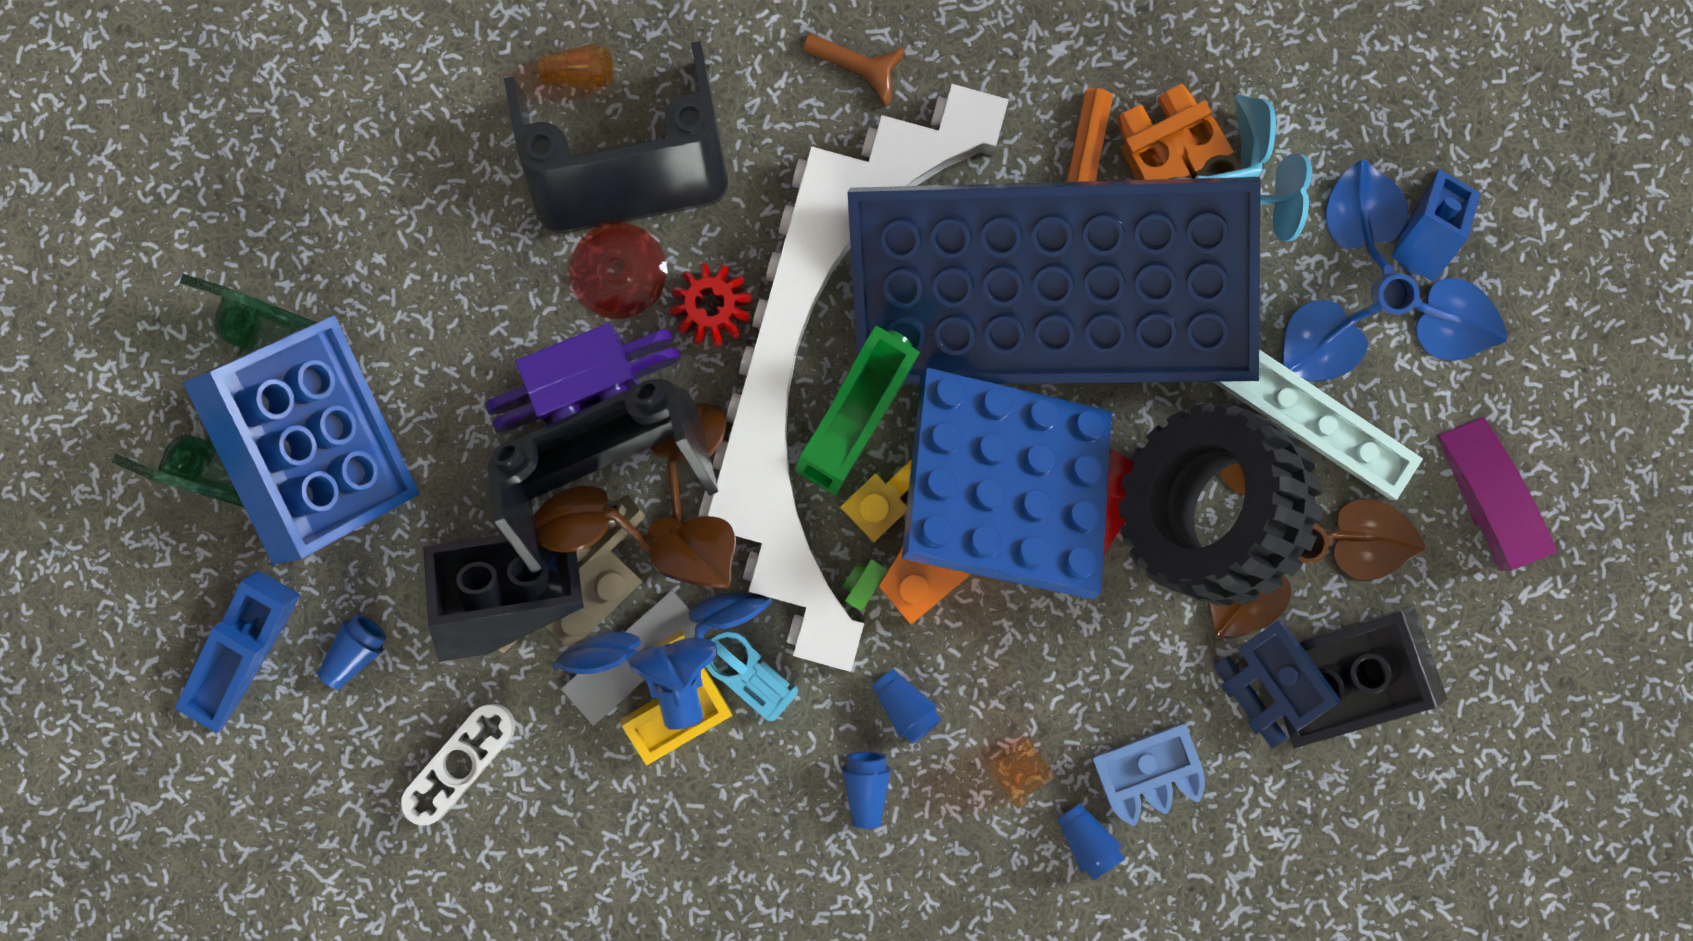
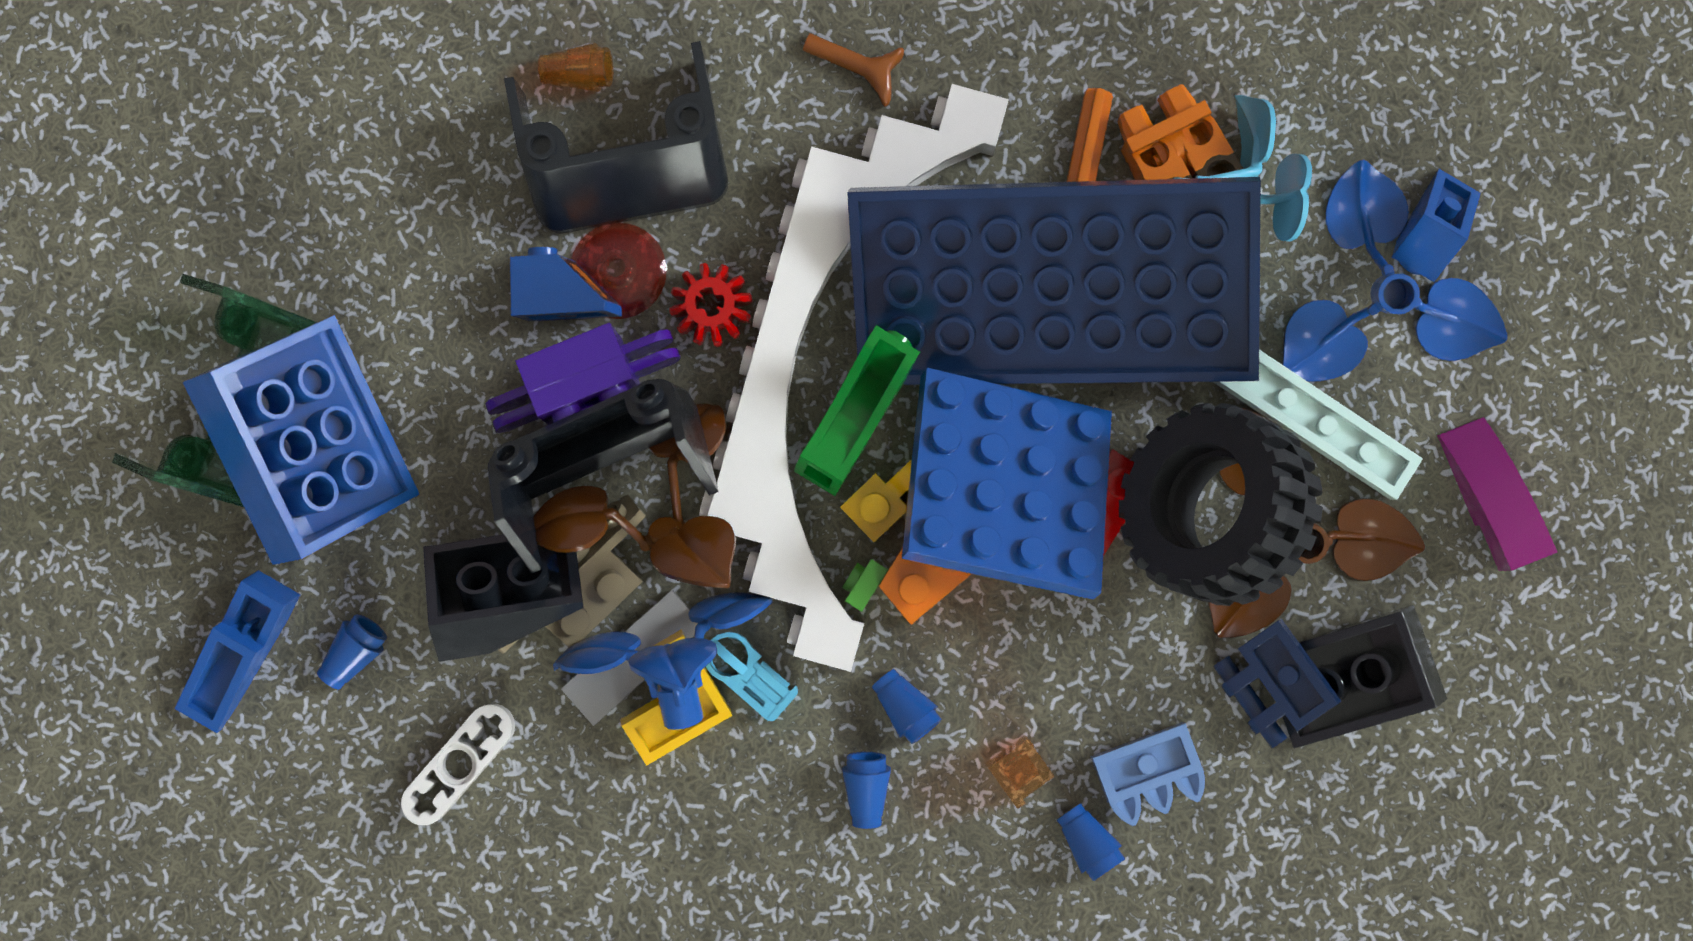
none -> blue slope [510,247,622,321]

